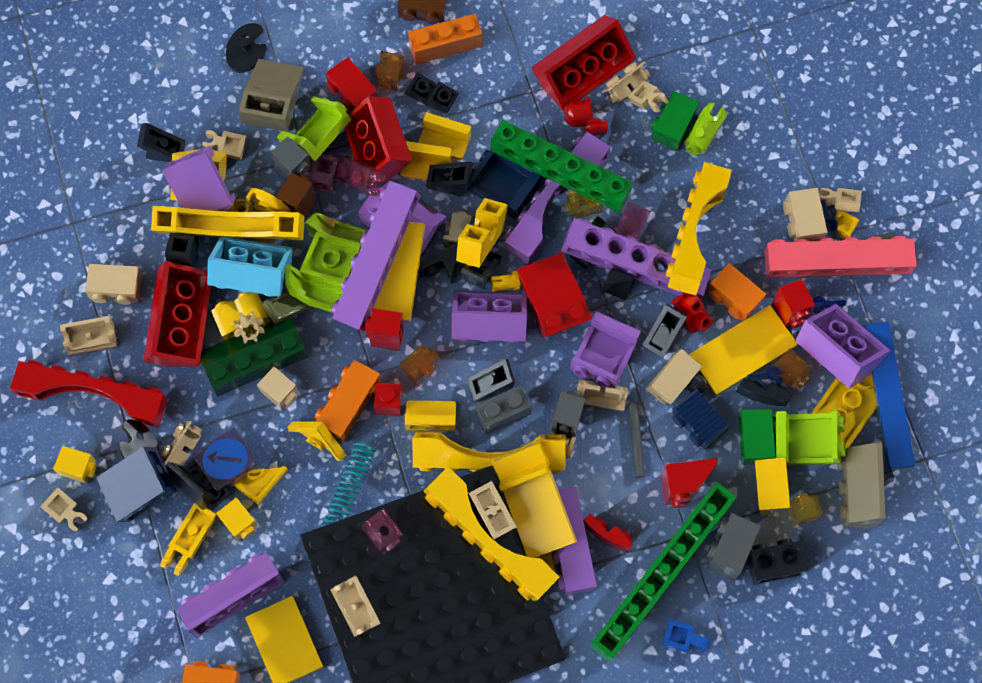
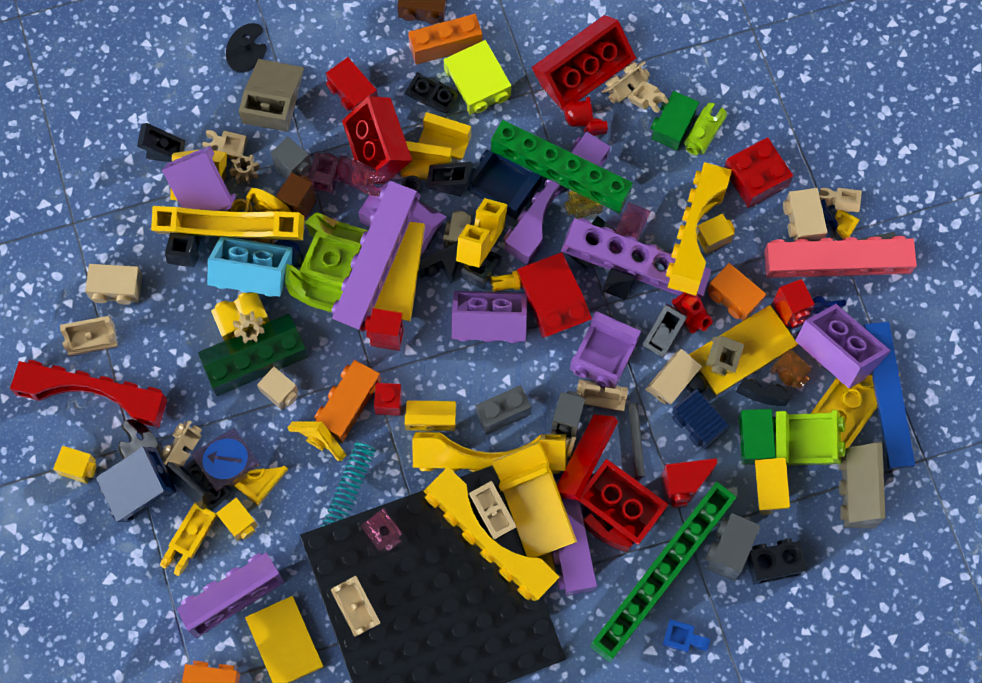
tan plate [40,487,88,532] -> none
red slope [143,261,211,367] -> none
olive tile [262,291,314,324] -> none
lime panel [276,96,352,161] -> none
clear orange brick [375,51,405,91] -> none
clear orange brick [400,344,440,387] -> none
slope [467,359,515,401] -> none
clear blue hand [747,366,784,385] -> none
clear yellow brick [788,493,823,527] -> none
none -> tan gear [230,153,260,185]
none -> arm [273,239,304,268]
none -> black hinge [402,175,422,194]
none -> neon yellow panel [444,40,511,115]
none -> red tile [557,414,618,500]
none -> red slope [577,459,669,545]
none -> yellow brick [696,213,735,254]
none -> dark tan brick [706,336,744,376]
none -> red brick [724,137,793,208]

